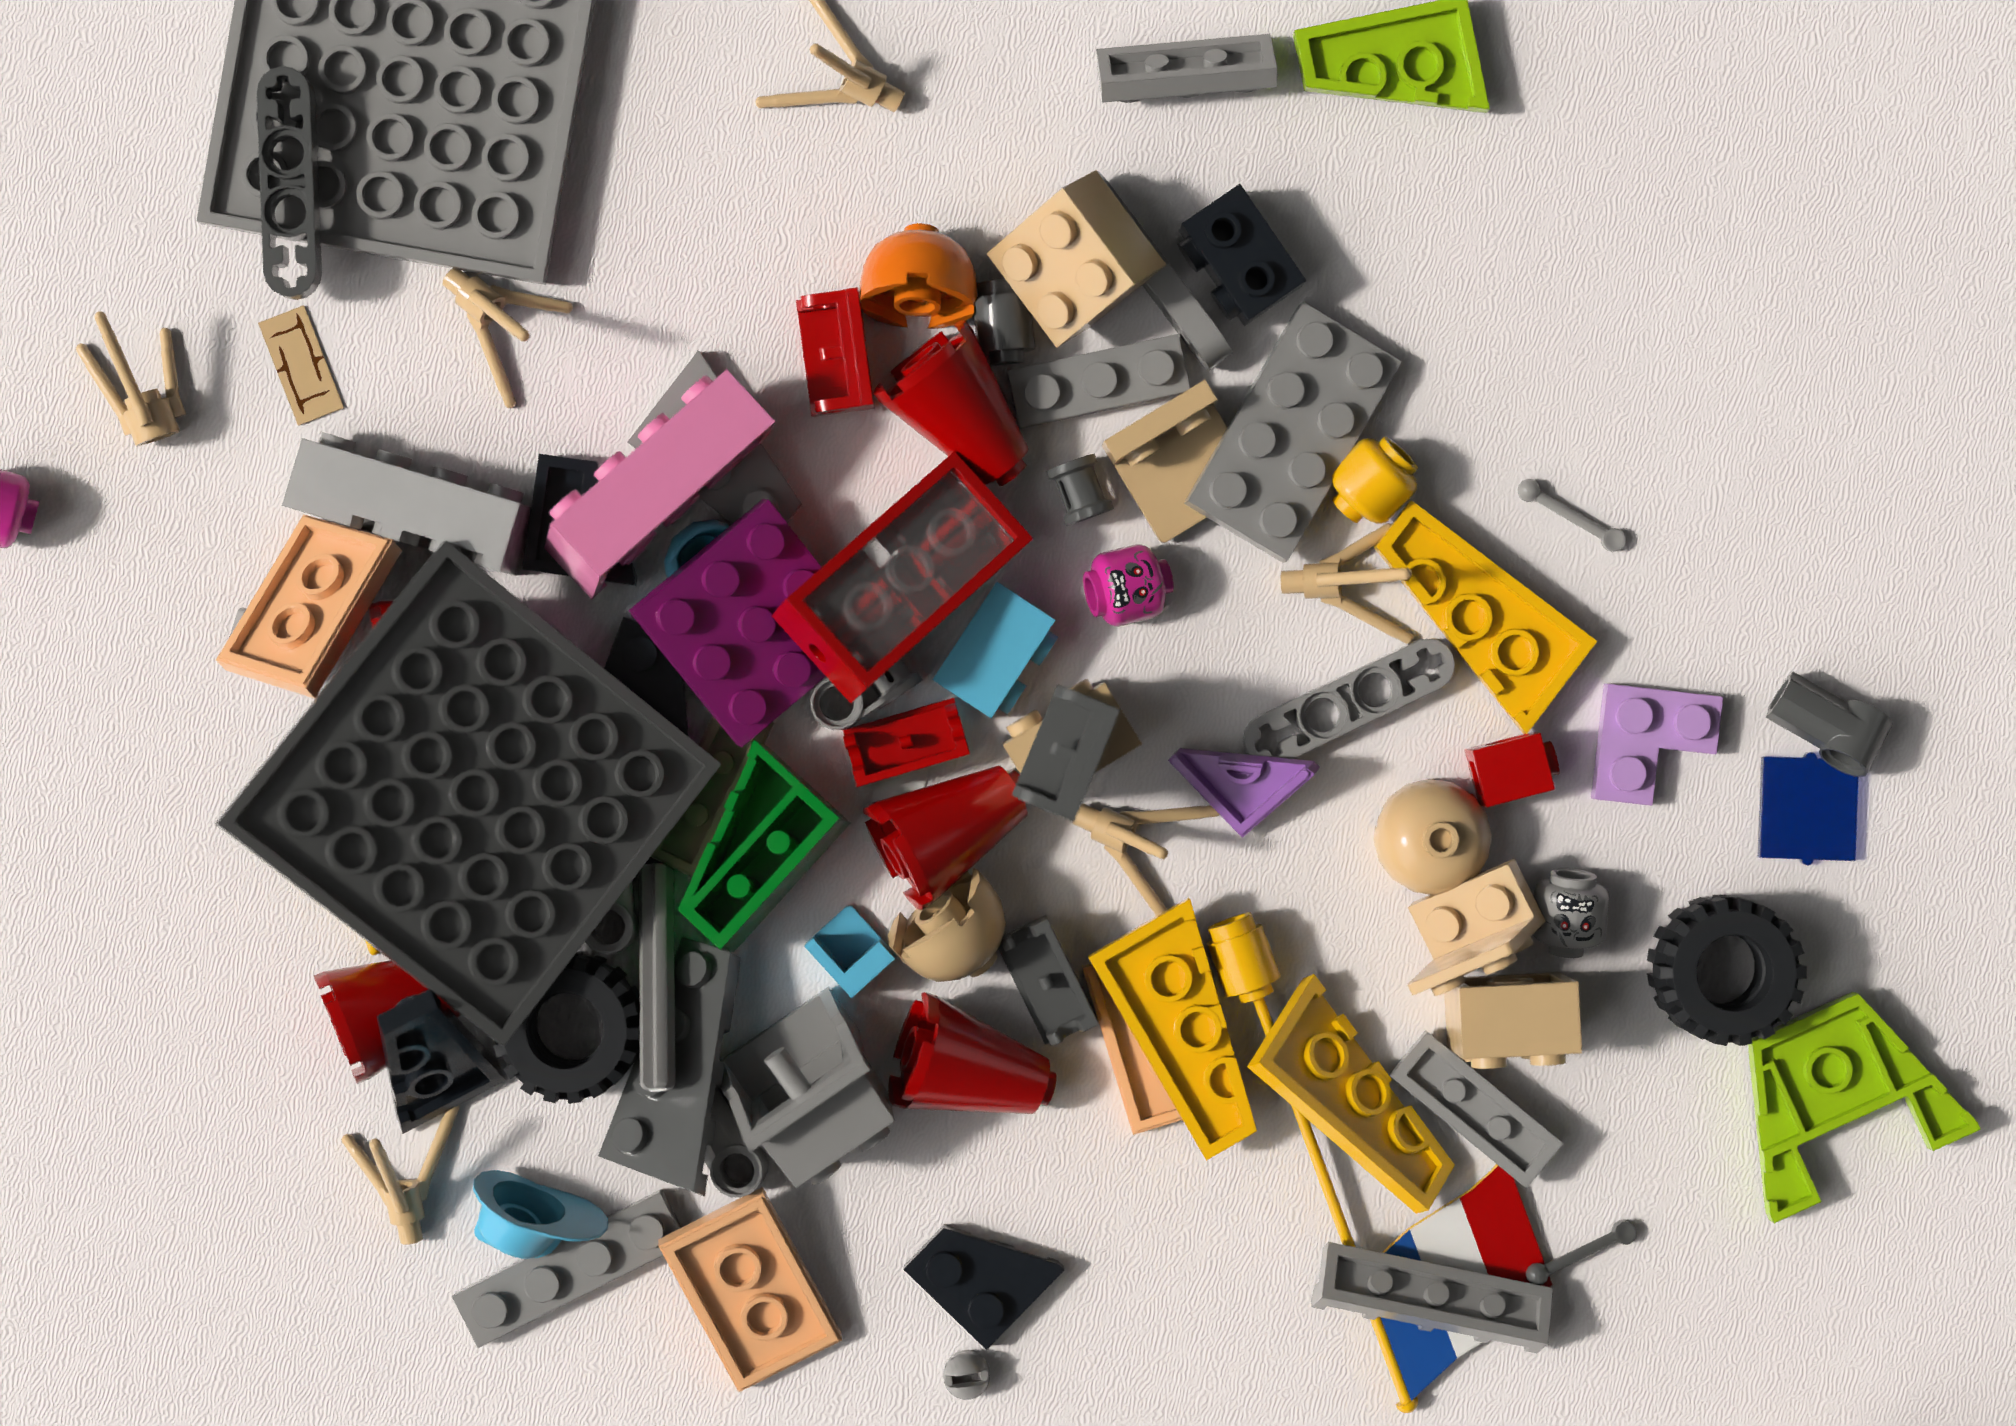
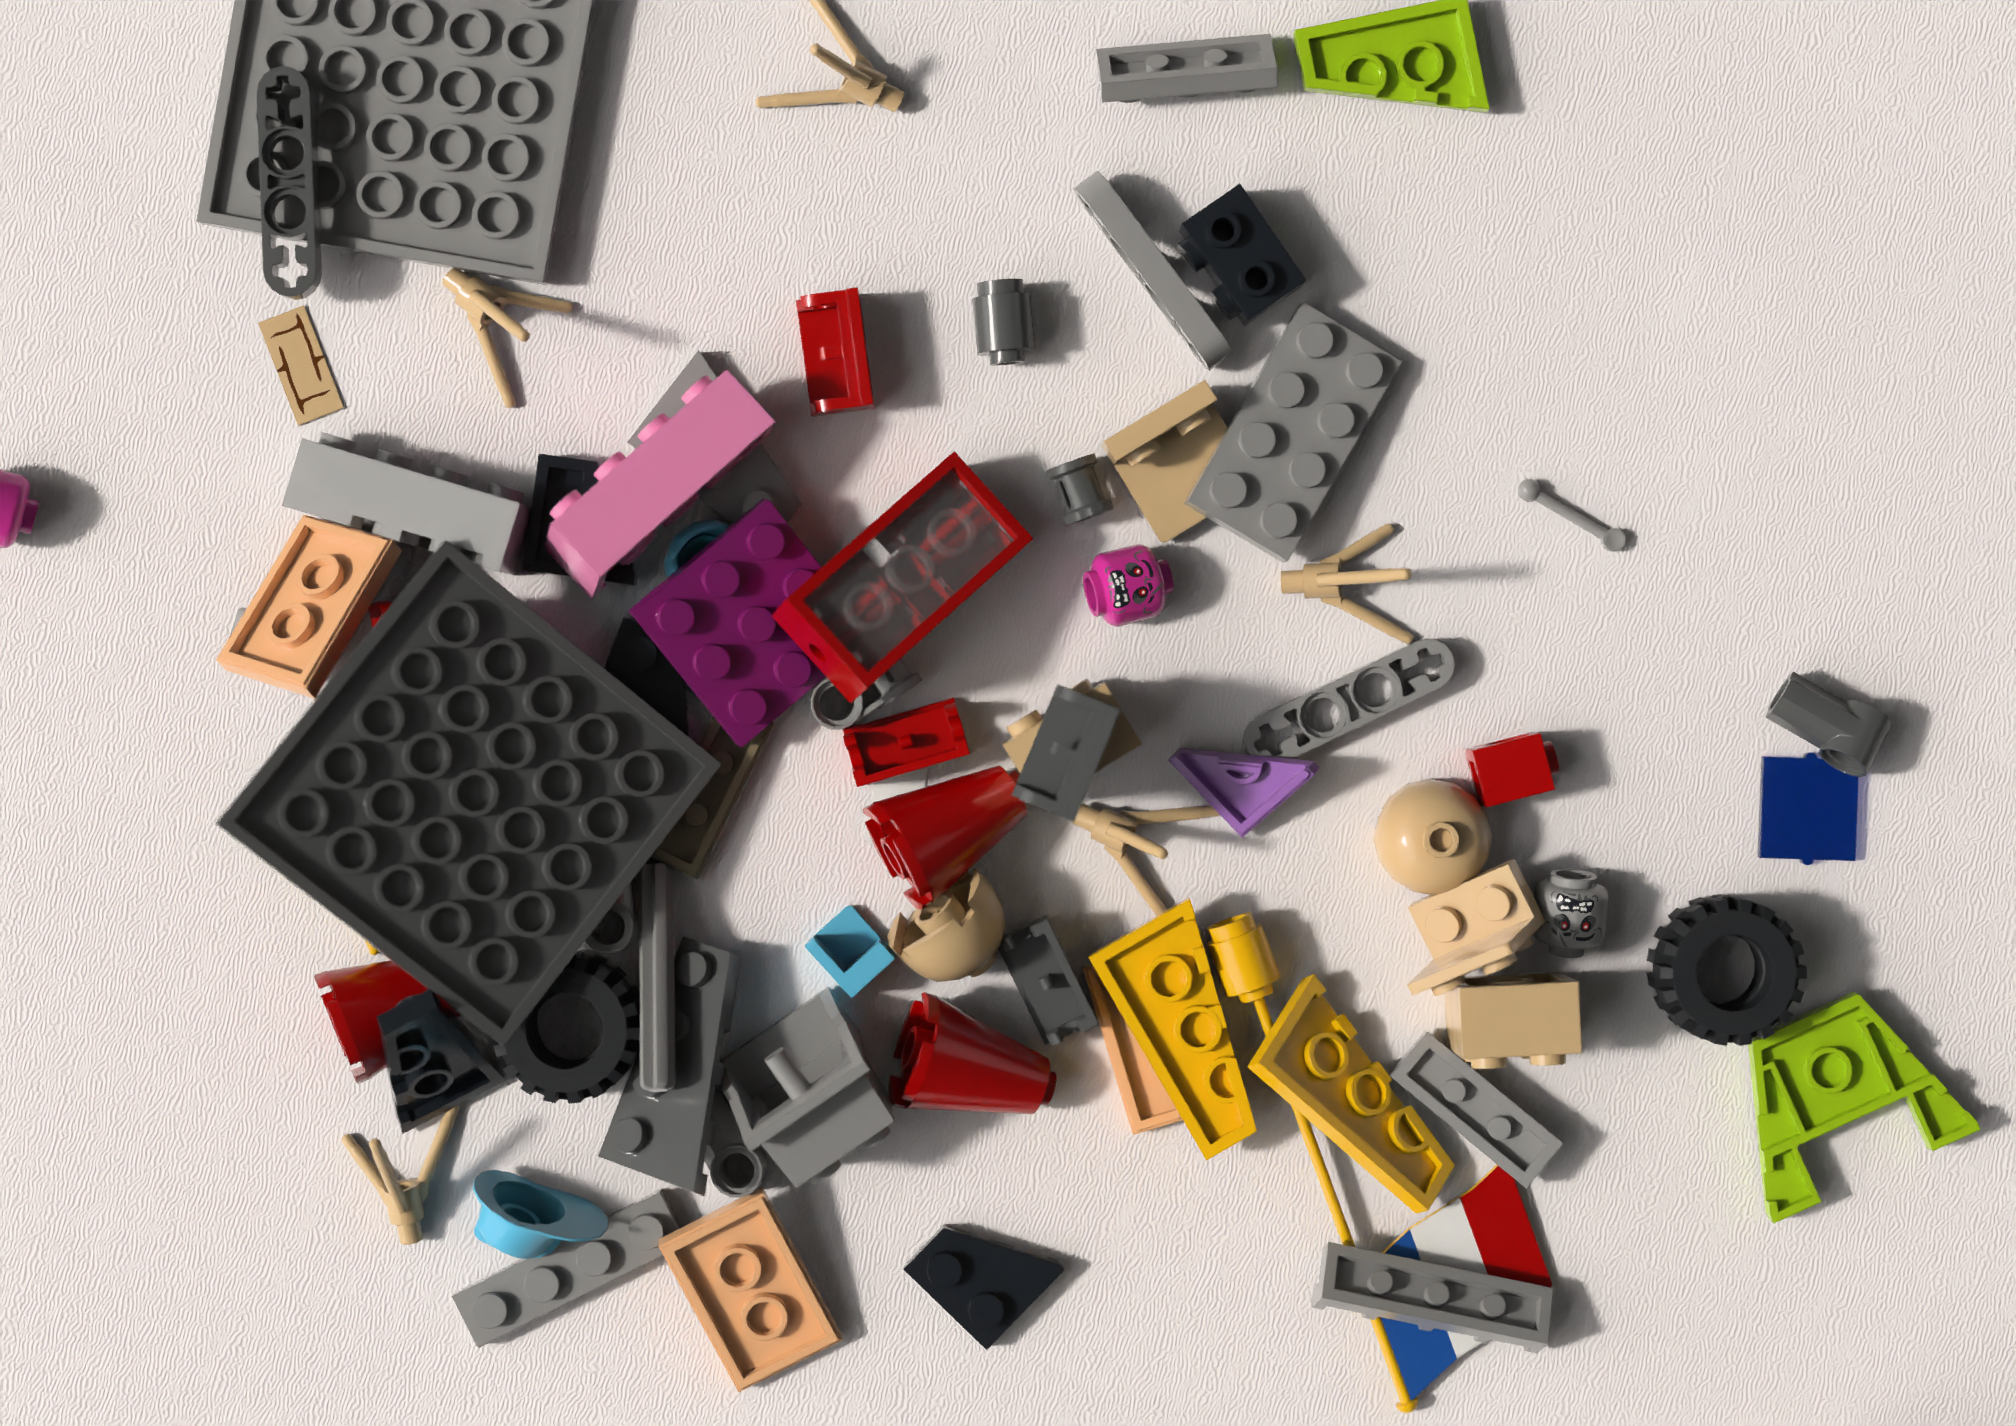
tan plant [76,311,186,447] -> none
green wedge [678,739,851,952] -> none
orange cylinder [859,223,977,329] -> none
red cone [873,320,1029,486] -> none
medium azure brick [932,582,1058,718] -> none
light grey hinge [943,1350,990,1400] -> none
tan brick [987,170,1167,348] -> none
light grey plate [1007,334,1190,429] -> none
yellow head [1332,437,1418,524] -> none
yellow wing [1374,500,1597,734] -> none
dark grey hinge [1526,1220,1637,1285] -> none
lavender plate [1591,684,1723,806] -> none

